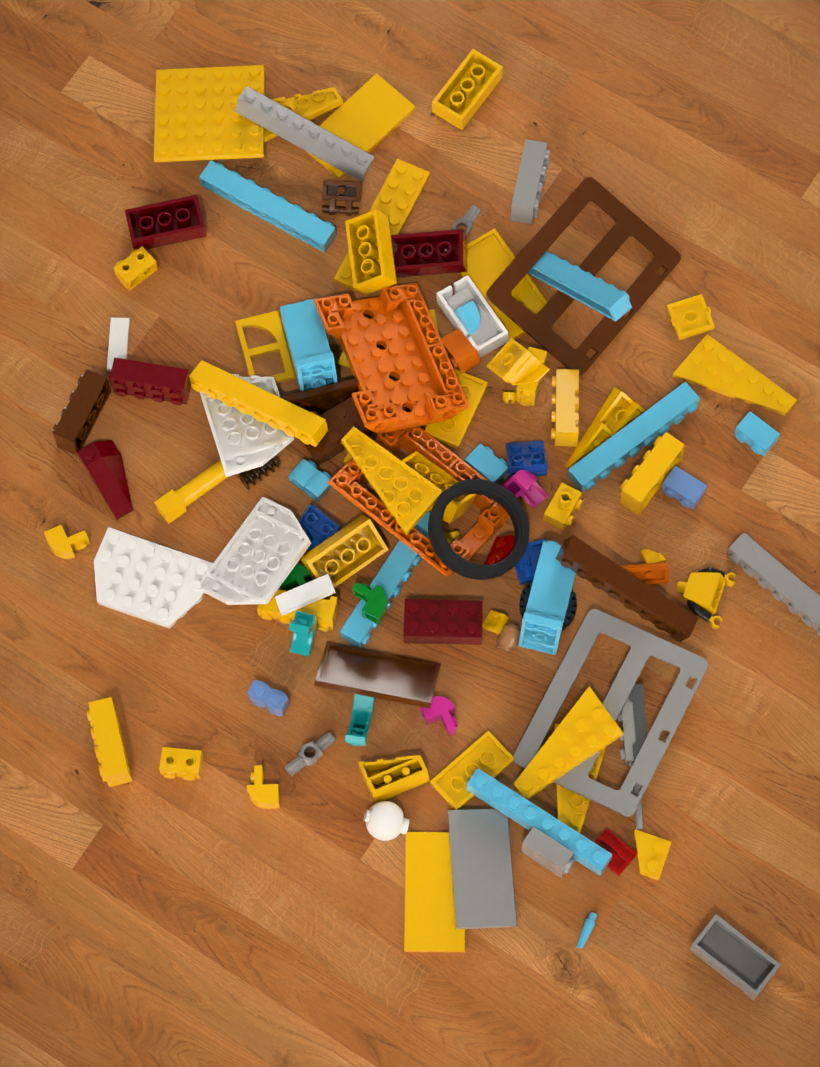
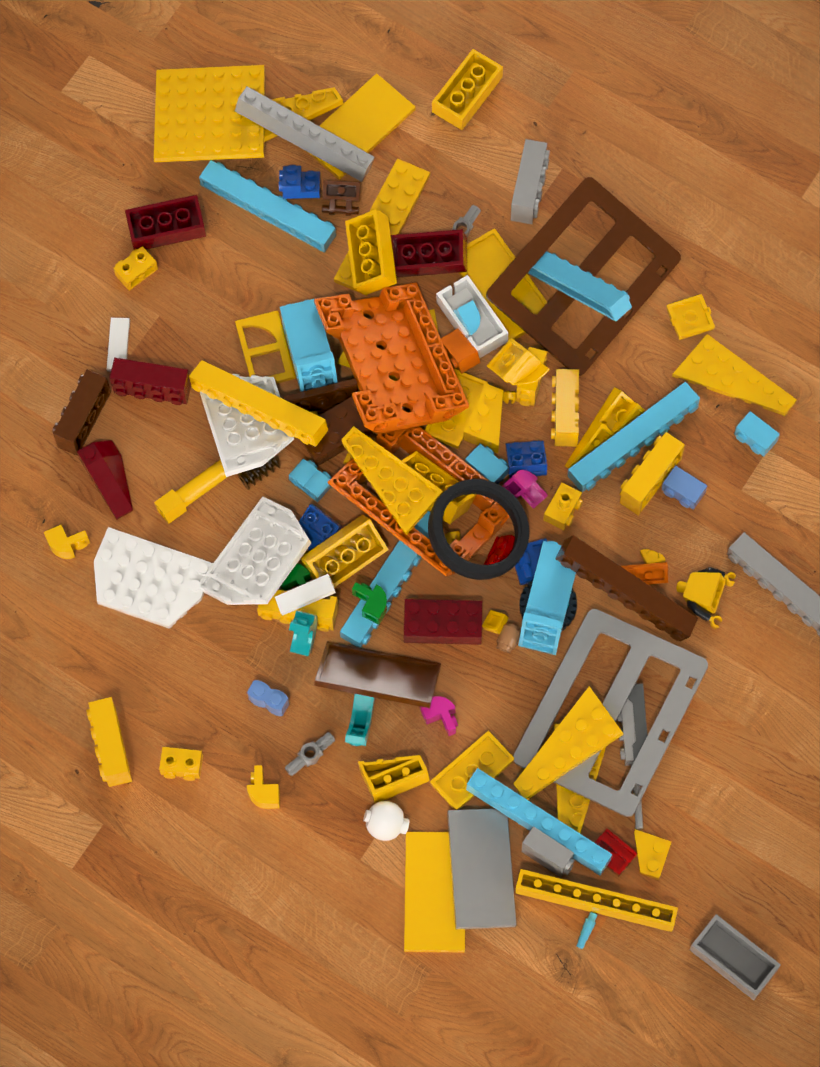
none -> blue plate [279,165,320,199]
none -> yellow wedge [464,383,503,454]
none -> yellow brick [515,869,678,932]

